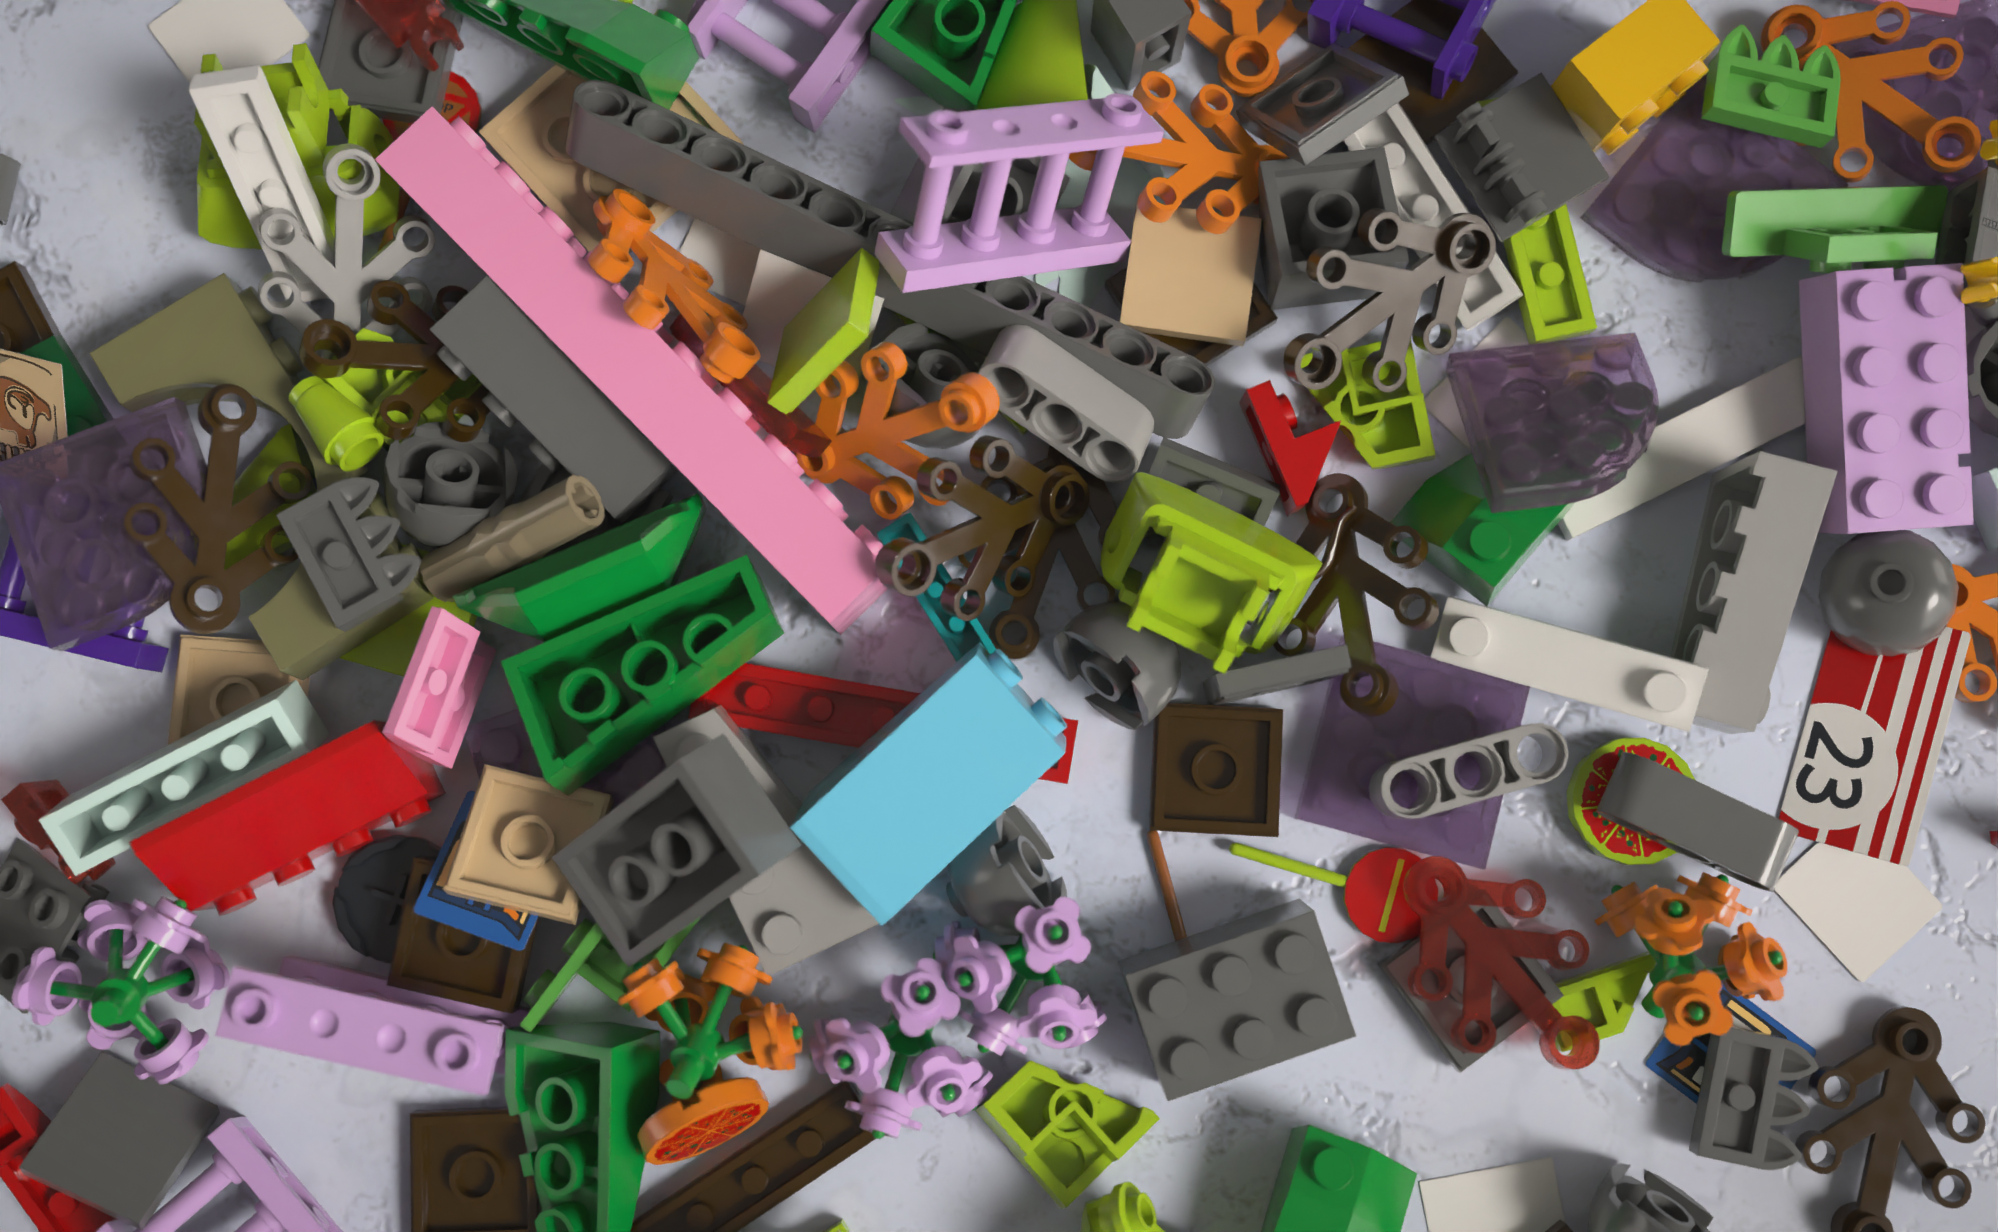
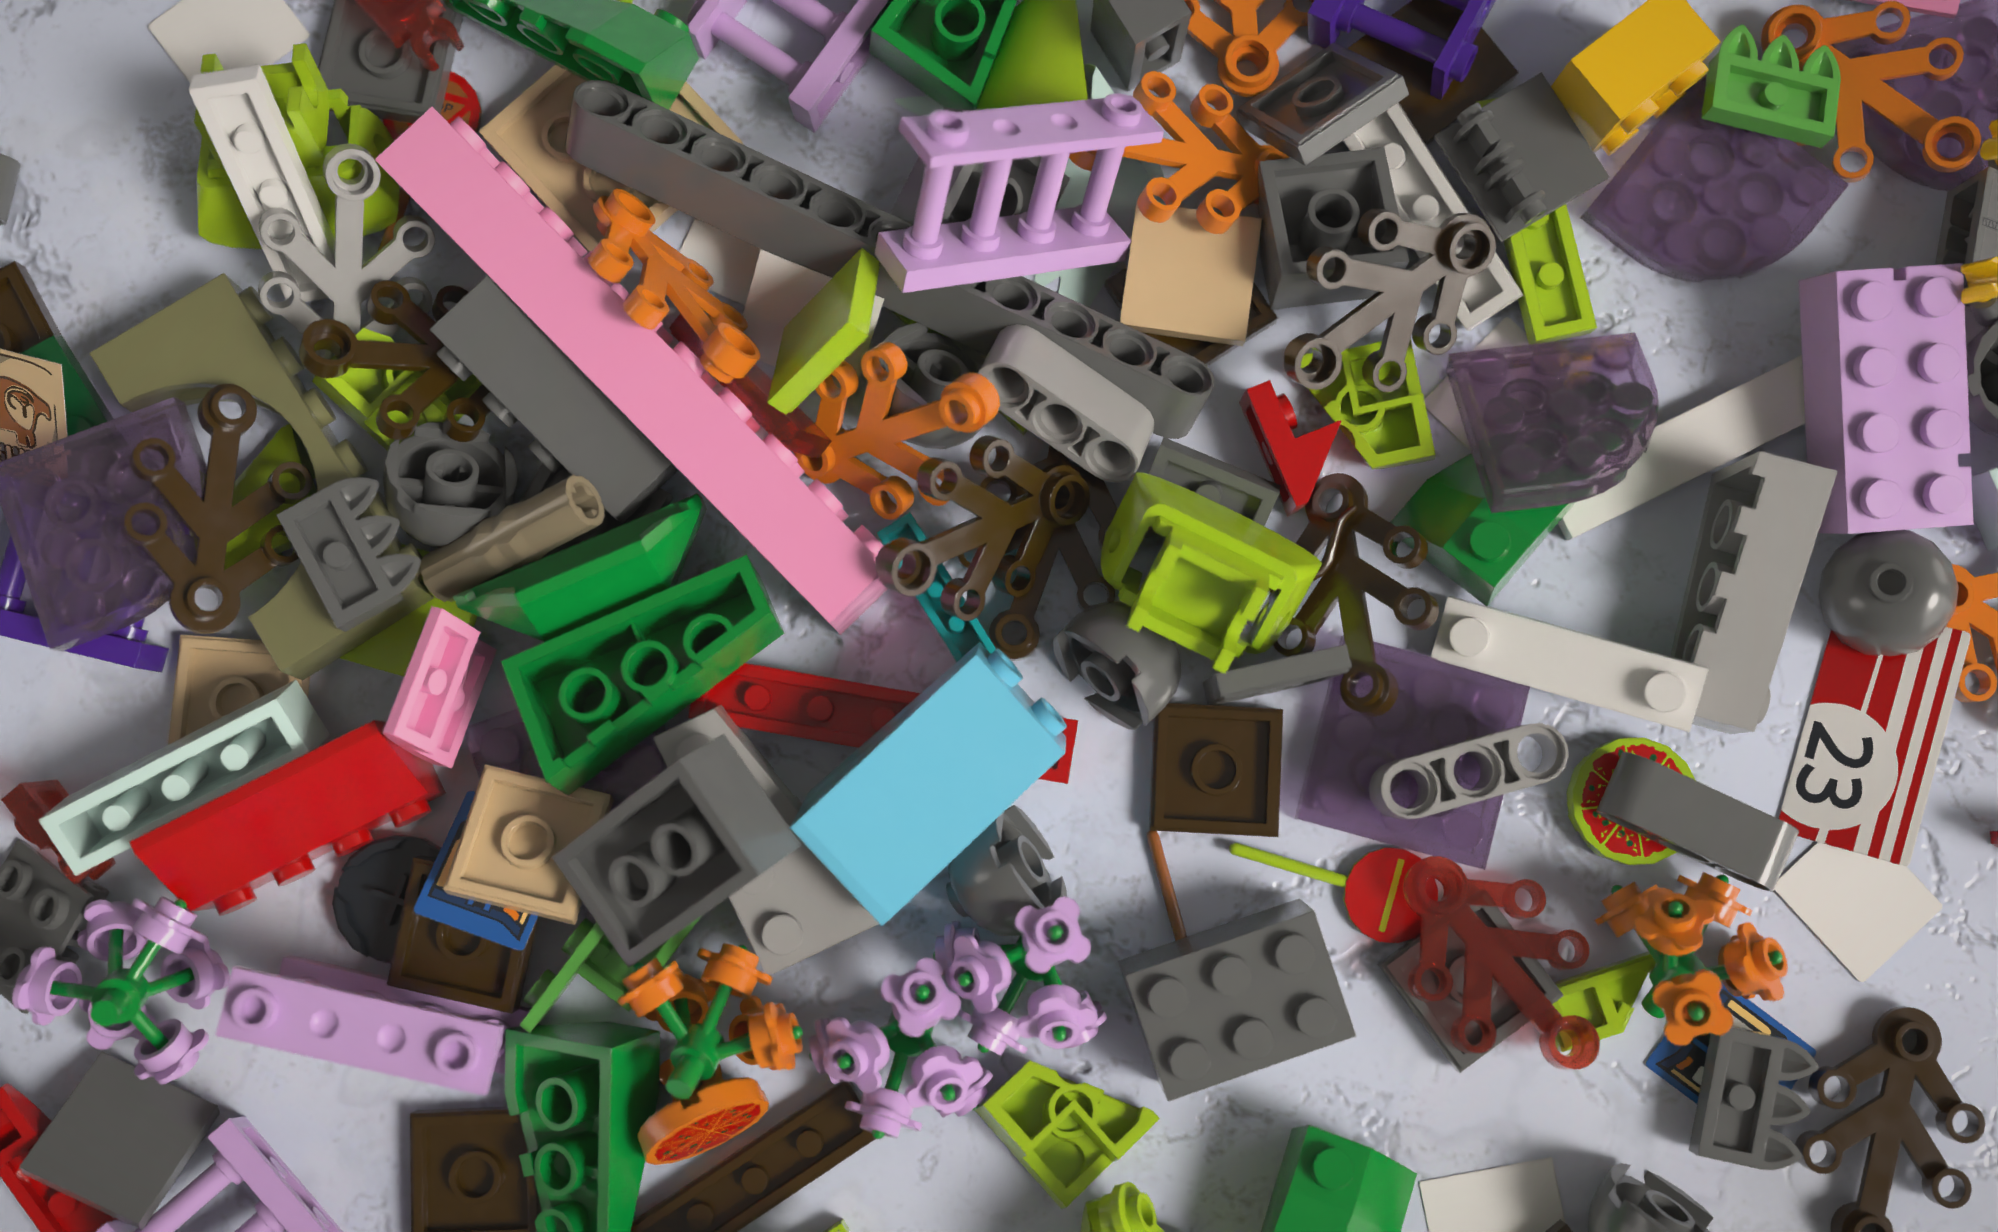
lime cone [288,376,384,471] -> none
bright green bracket [1722,185,1948,273] -> none

